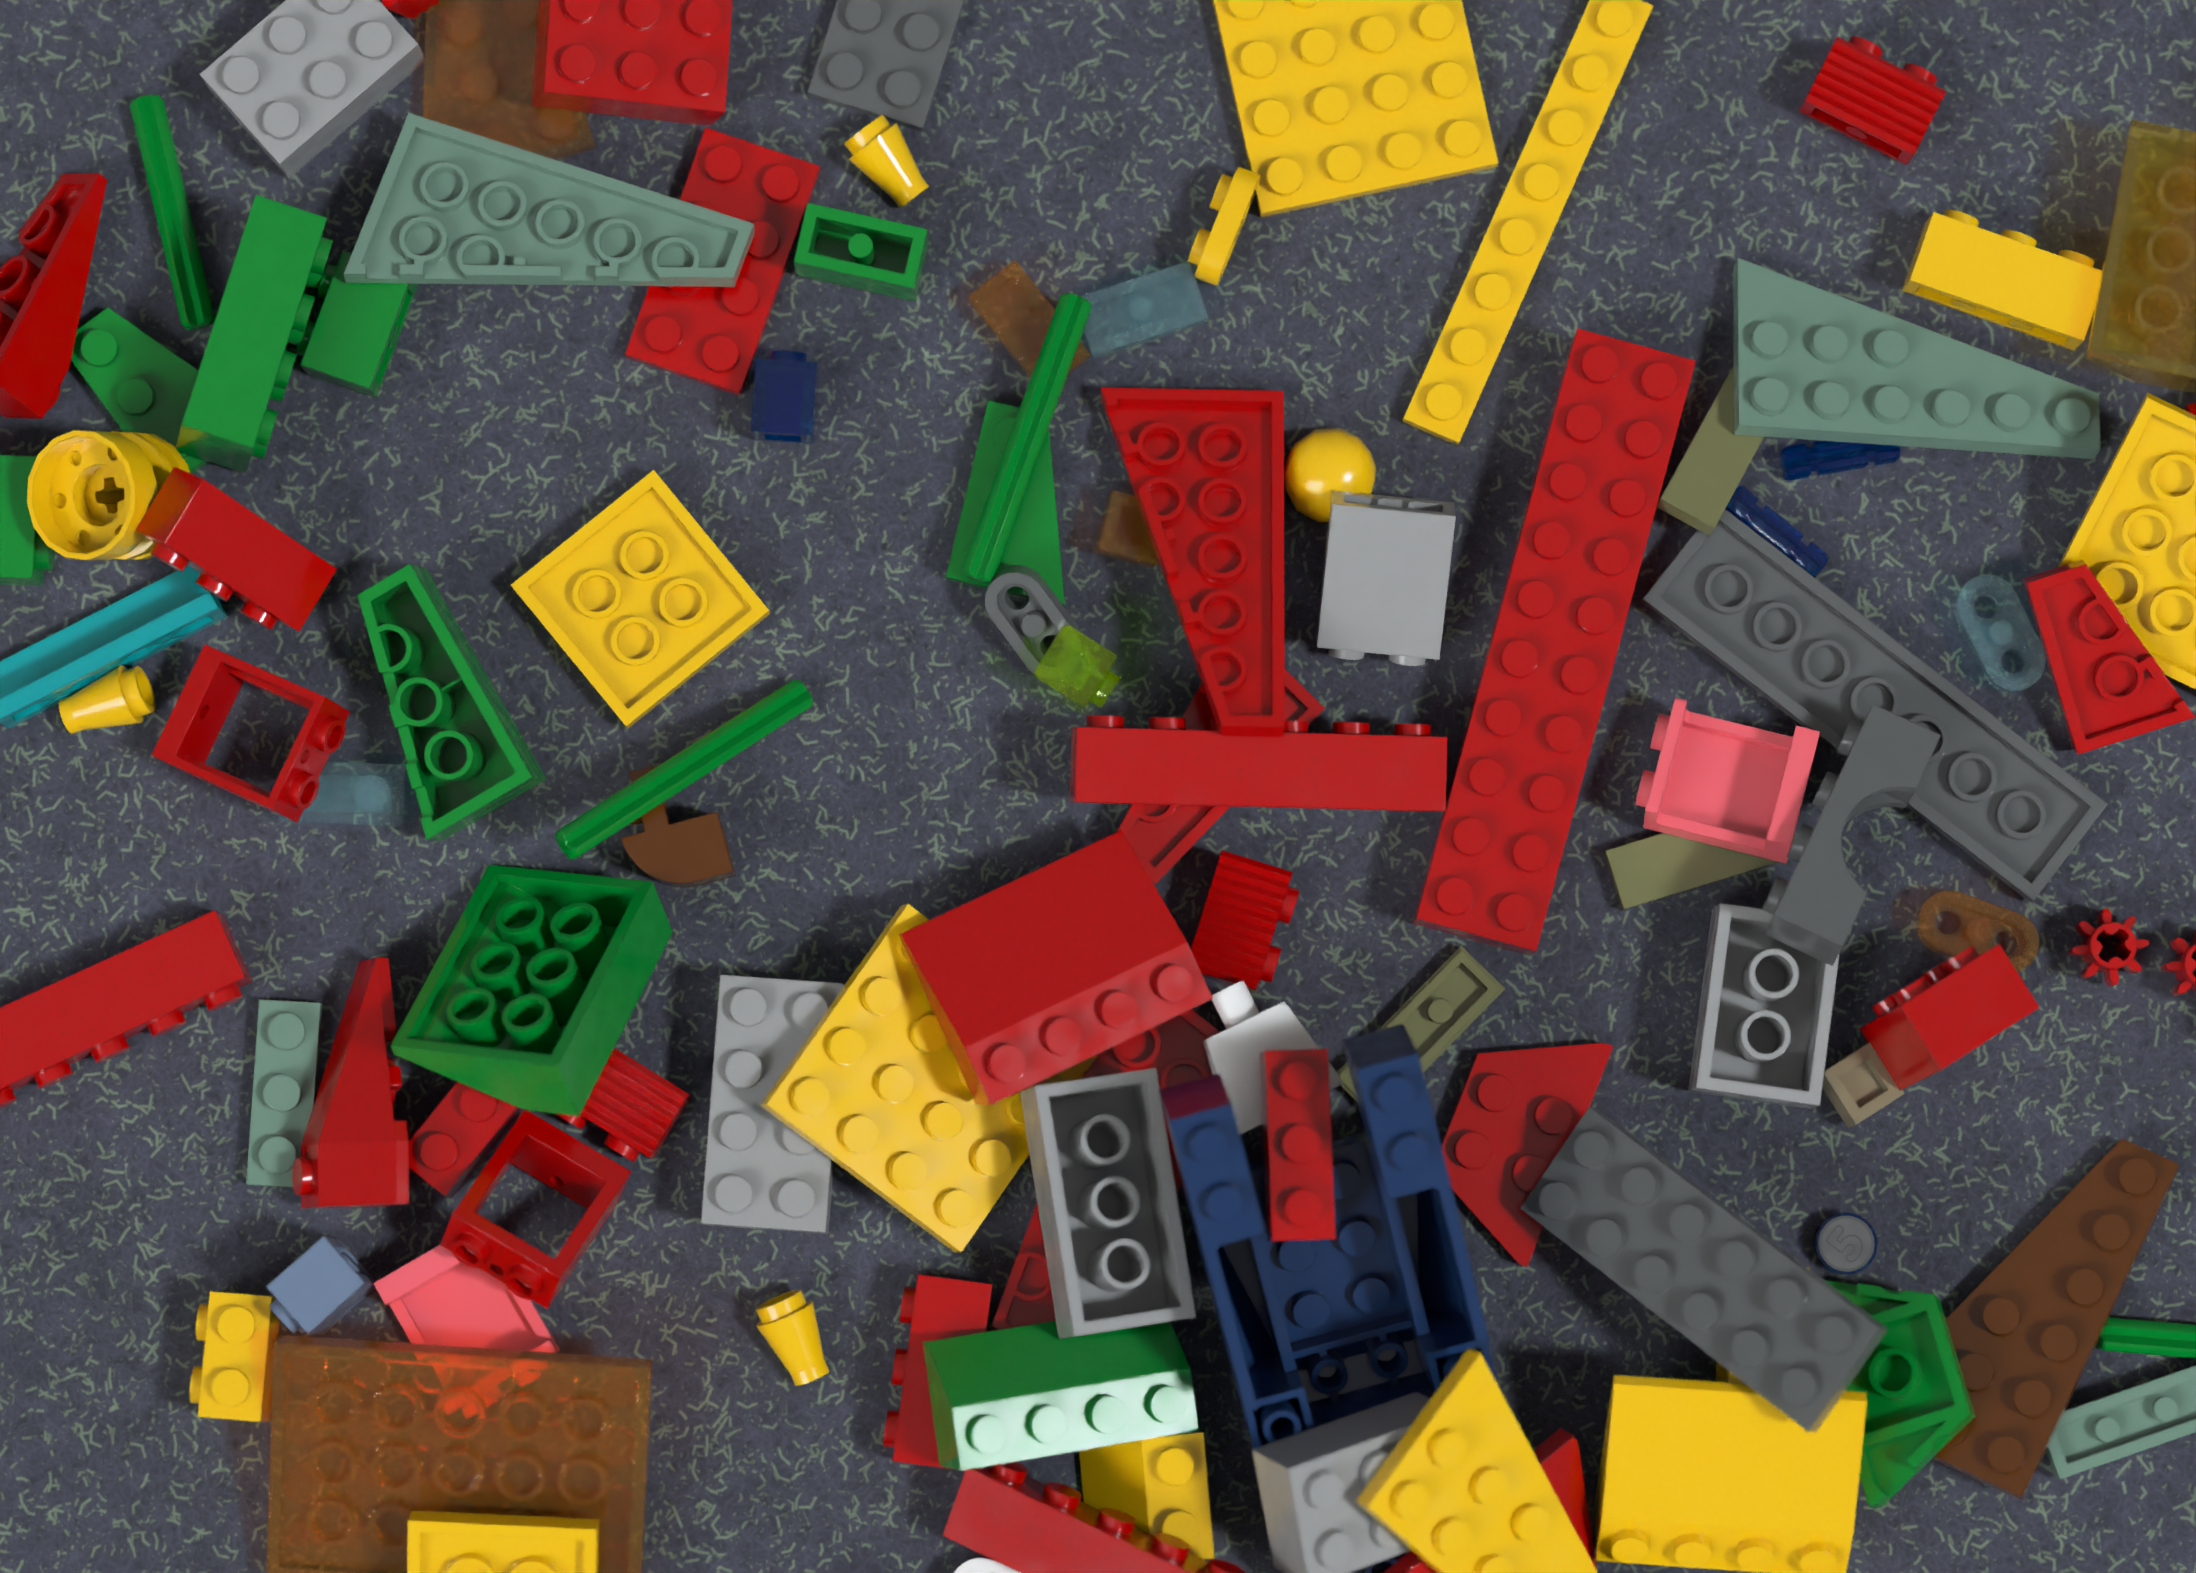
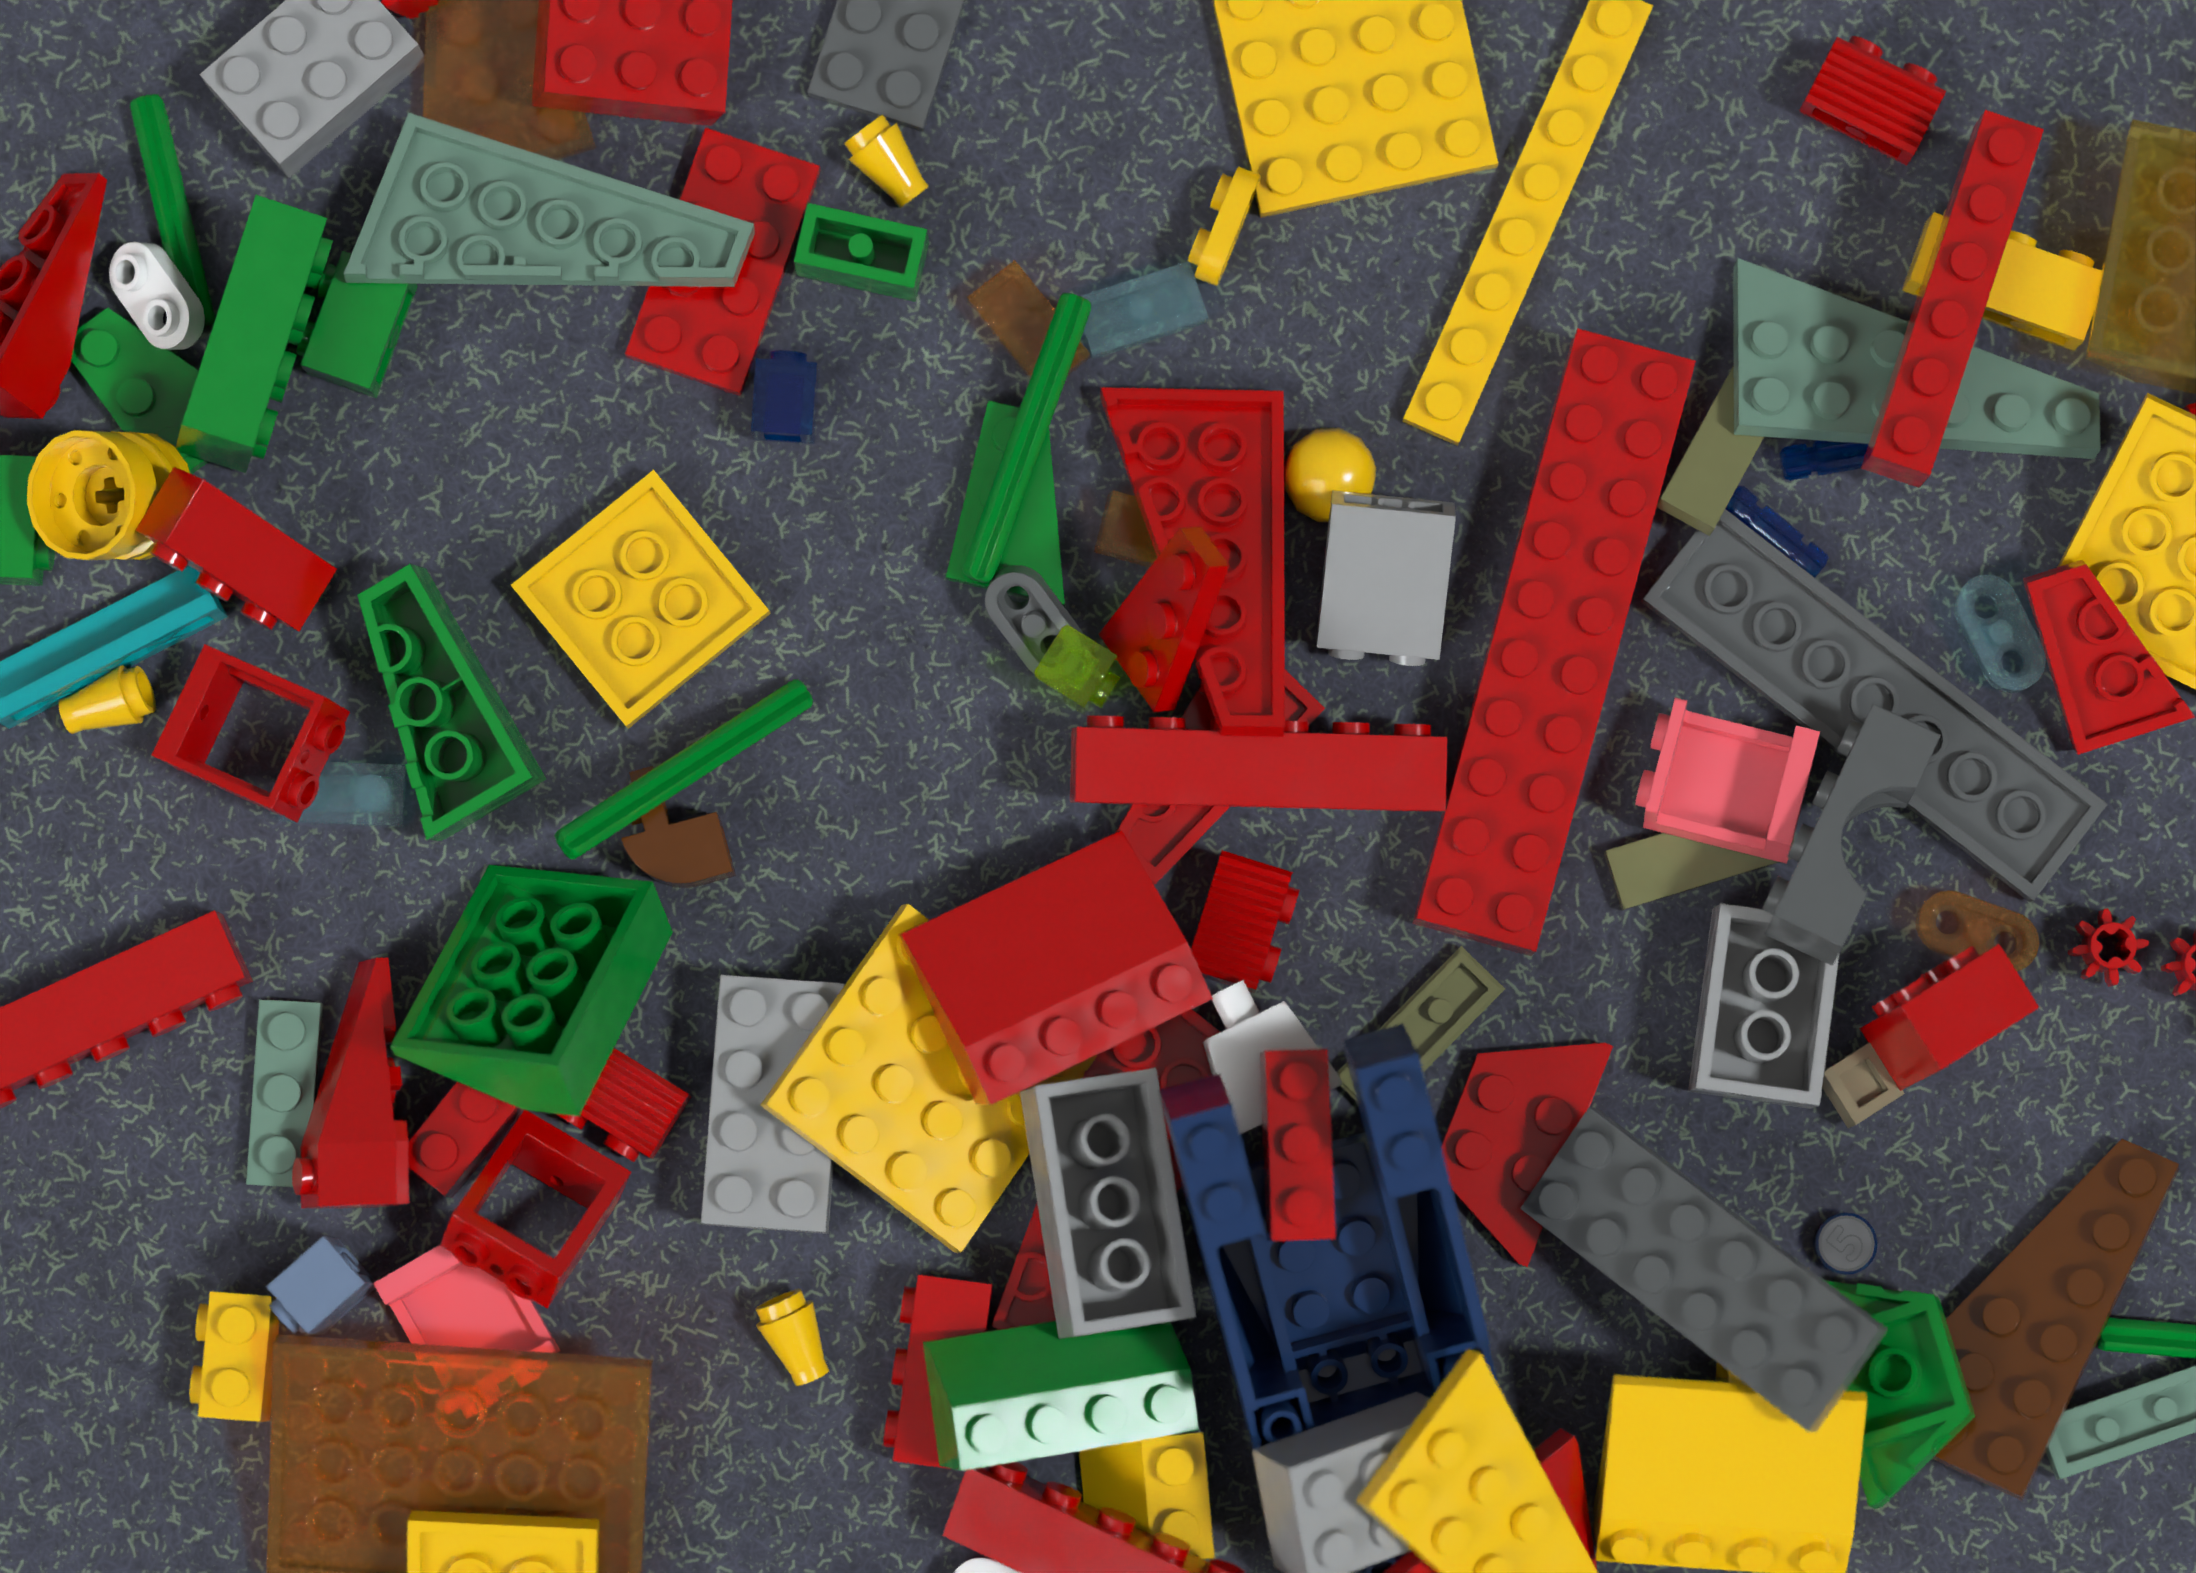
none -> white plate [109,242,205,350]
none -> red wing [1099,526,1229,712]
none -> red brick [1861,110,2044,488]

